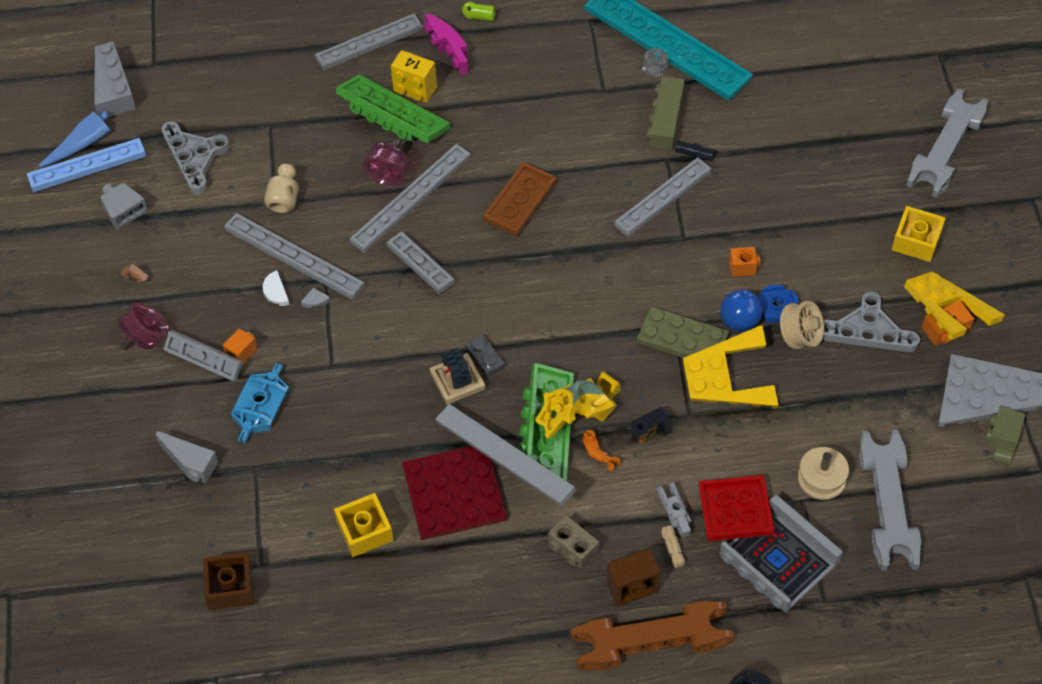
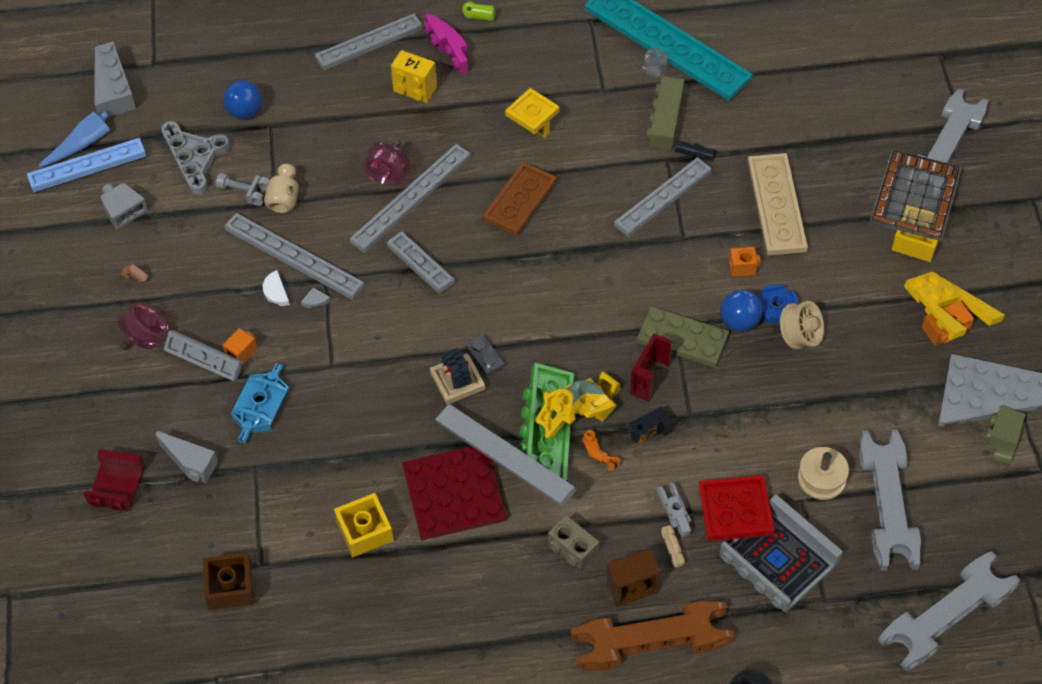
bright green plate [336,74,451,143] -> none
yellow wing [683,326,778,408] -> none
light grey beam [822,292,920,352] -> none
none -> dark red panel [84,449,145,511]
none -> light grey bar [216,173,270,206]
none -> blue piece [223,80,262,120]
none -> yellow bracket [505,88,560,138]
none -> dark red panel [630,333,673,402]
none -> tan plate [747,153,808,255]
none -> piece [869,149,962,241]
none -> light grey piece [878,551,1021,671]

